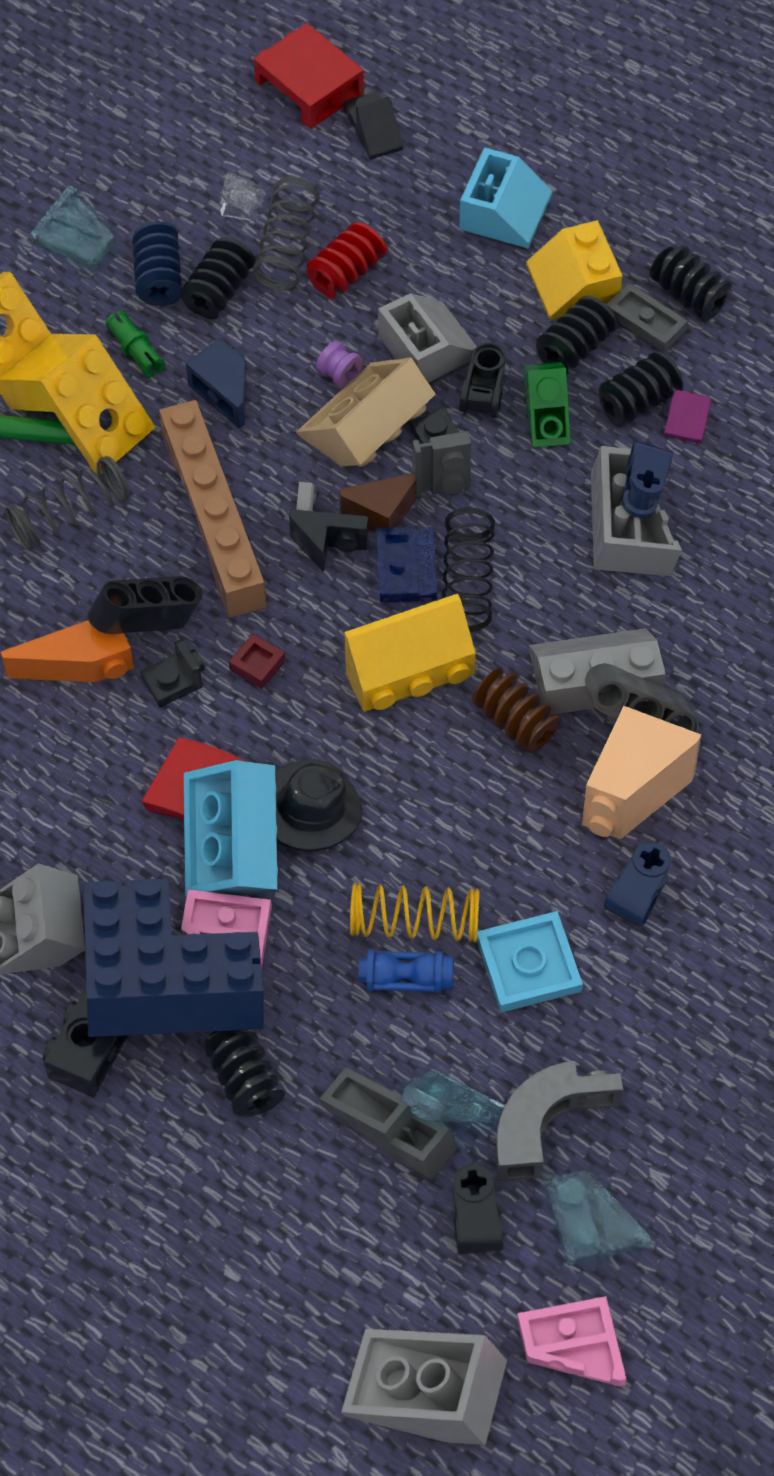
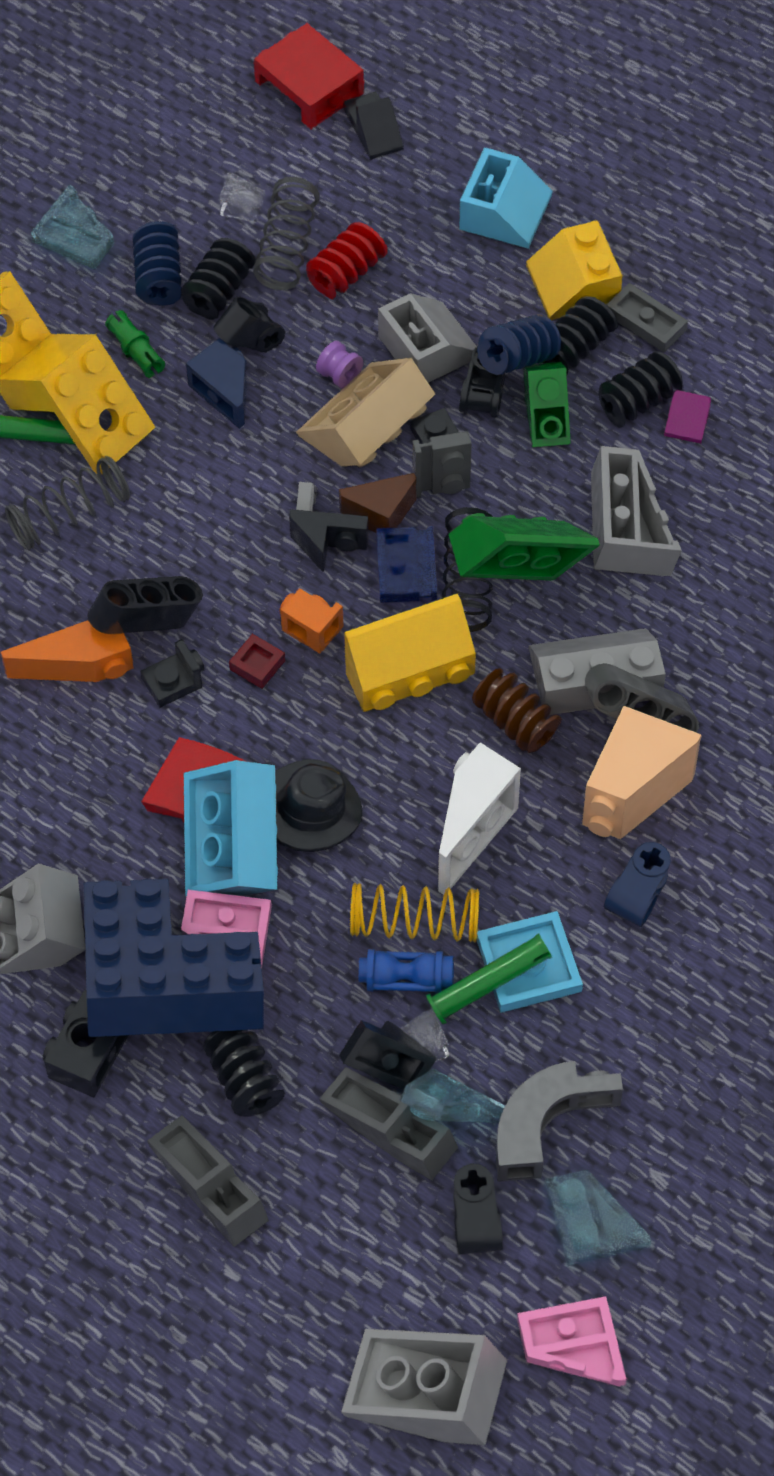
medium nougat arch [159,400,266,618] -> none
dark blue piece [622,441,673,518] -> none
black piece [649,245,732,322] -> none
none -> dark grey slope [147,1115,269,1247]
none -> black piece [213,296,286,353]
none -> orange brick [280,588,344,654]
none -> black slope [339,1020,437,1094]
none -> clear slope [400,1009,449,1062]
none -> green pin [426,933,552,1025]
none -> white slope [438,743,521,895]
none -> green slope [449,513,600,581]
none -> dark blue piece [477,314,561,375]

